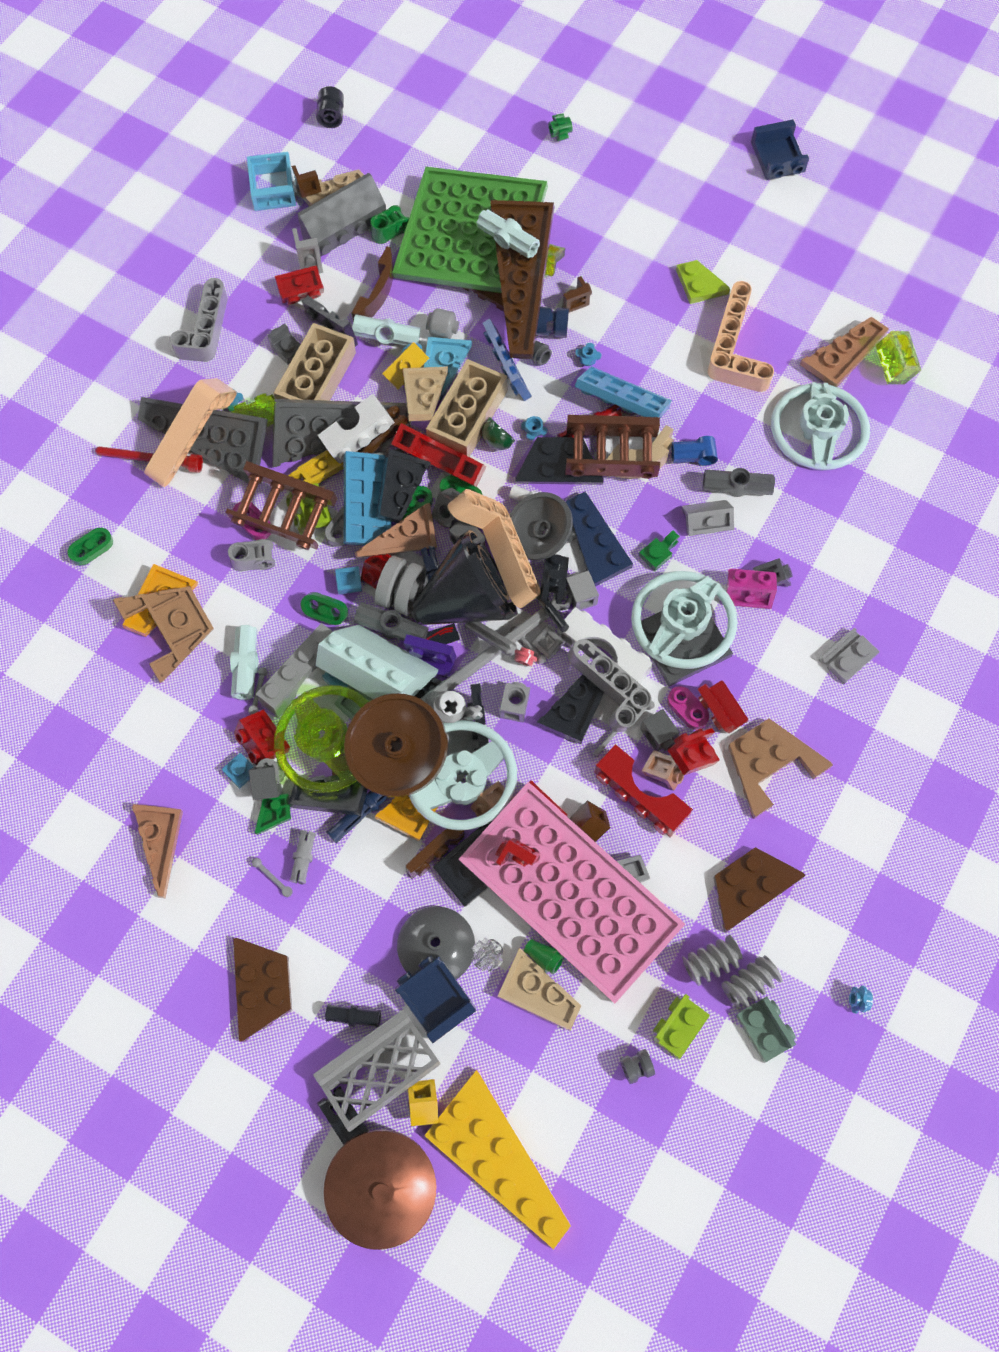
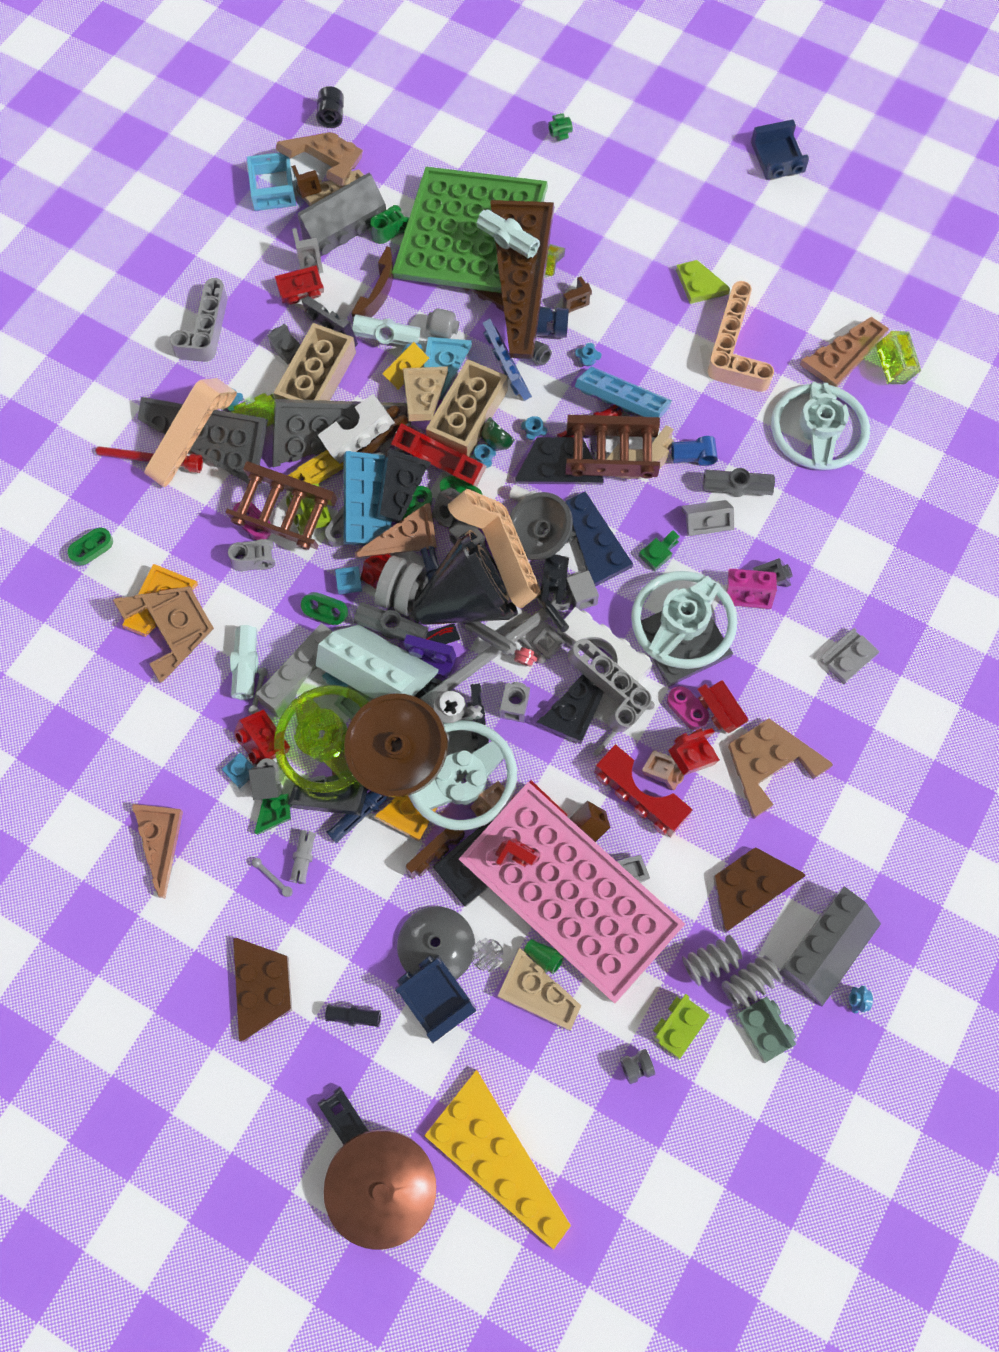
light grey fence [313,1009,441,1132] -> none
yellow brick [408,1079,438,1126] -> none
dark grey brick [640,709,680,751] -> none
none -> medium nougat wing [276,132,363,187]
none -> dark azure plate [471,444,496,468]
none -> dark grey slope [779,886,881,1007]

